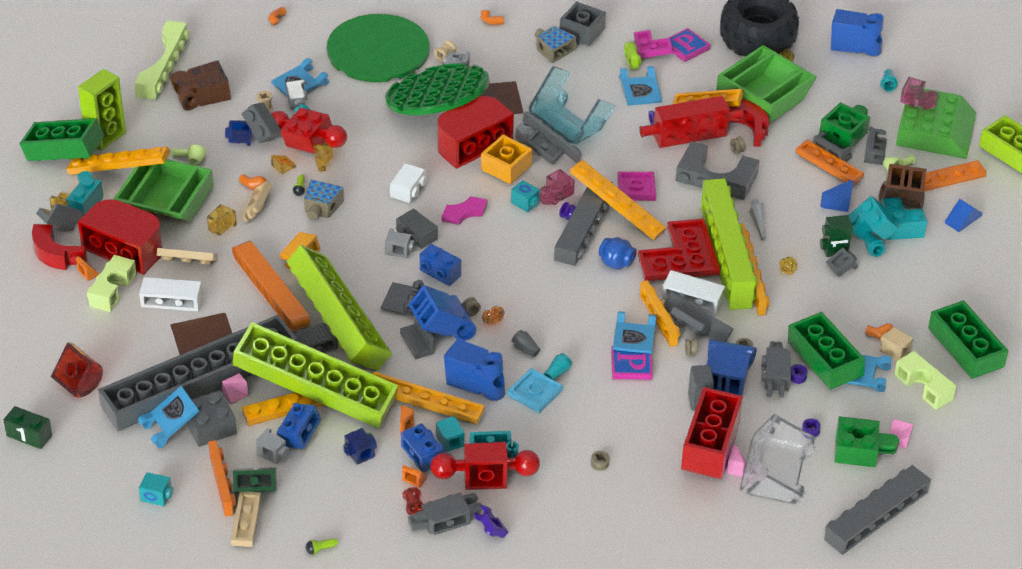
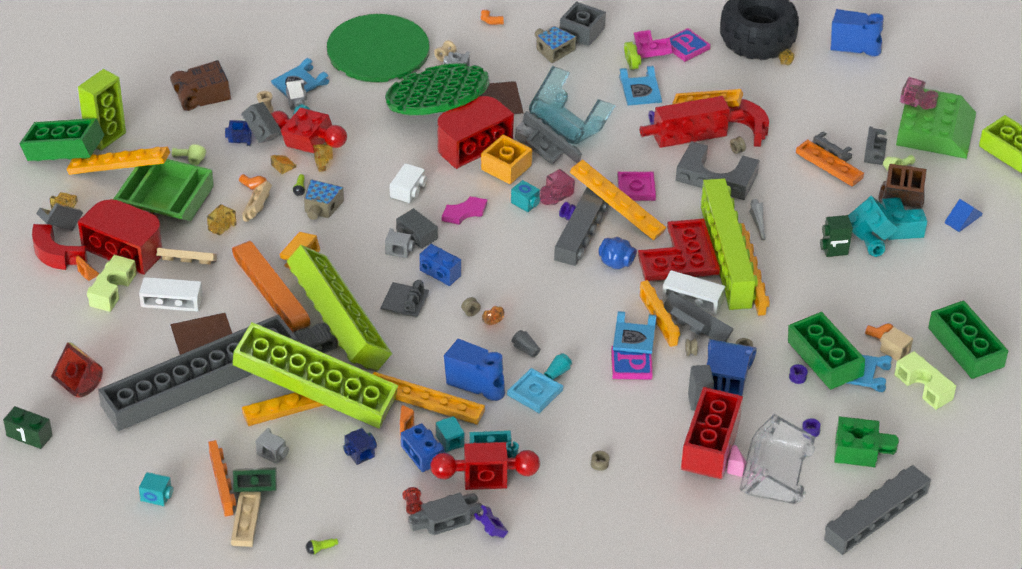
teal hinge [66,171,104,218] -> none
yellowish green arch [134,20,190,100] -> none
dark azure flag [138,386,200,448] -> none
dark grey brick [186,390,237,447] -> none
bright pink slope [222,373,248,404] -> none
orange arm [268,7,286,25] -> none
blue brick [277,403,322,449] -> none
dark grey panel [400,315,434,359] -> none
orange slope [402,465,427,488] -> none
blue piece [408,285,476,341] -> none
bright green slope [716,45,817,124] -> none
dark grey hinge [761,341,791,397] -> none
clear yellow plate [779,257,797,275] -> none
green brick [819,102,870,149] -> none
blue slope [820,180,853,212] -> none
dark grey bracket [826,248,858,276] -> none
teal cone [880,69,898,92] -> none
bright pink slope [889,419,913,448] -> none
orange plate [924,160,987,191] -> none

